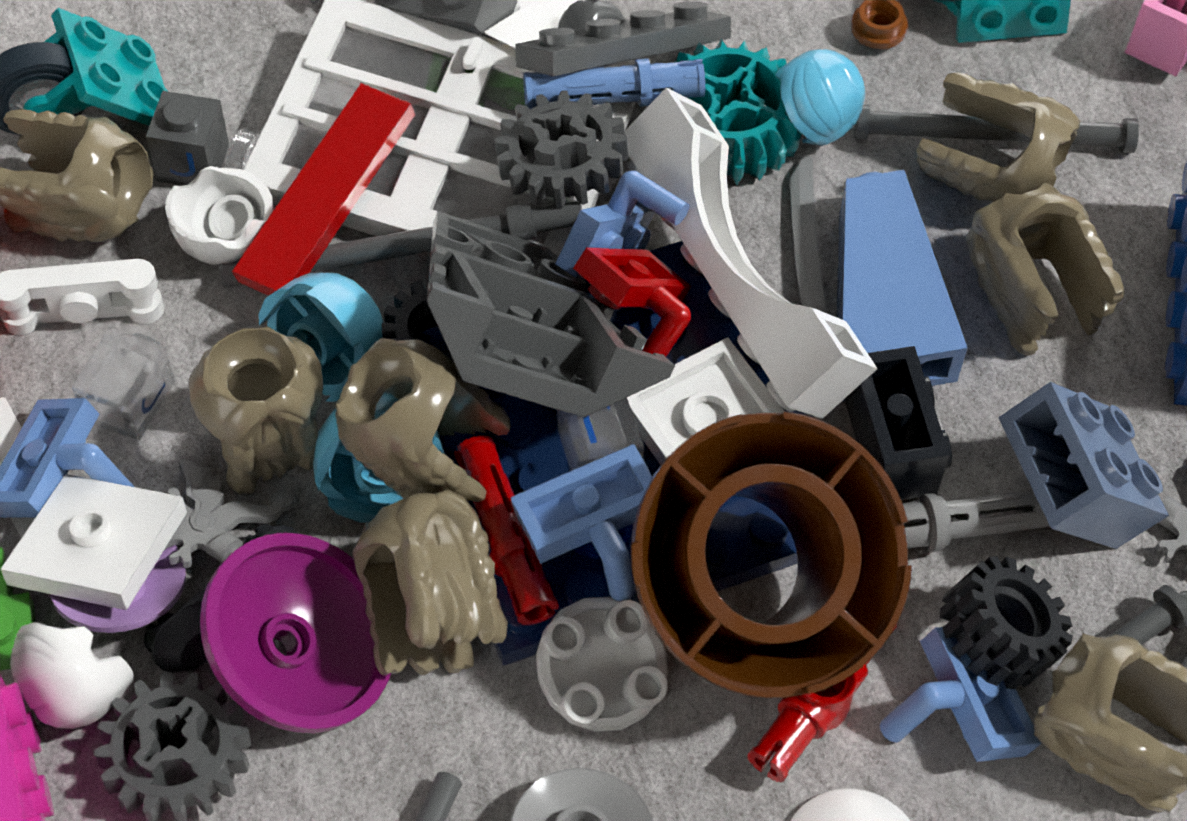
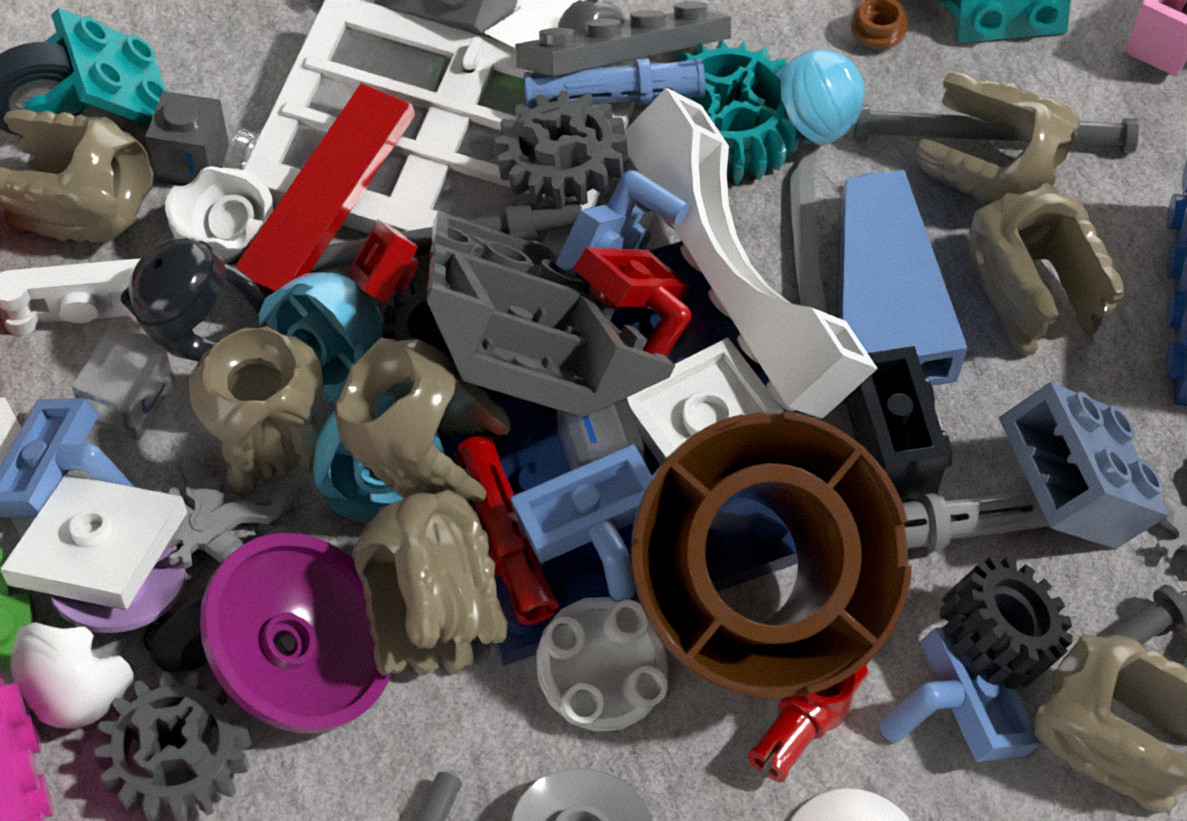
none -> black hair [120,238,268,362]
none -> red plate [347,219,418,303]

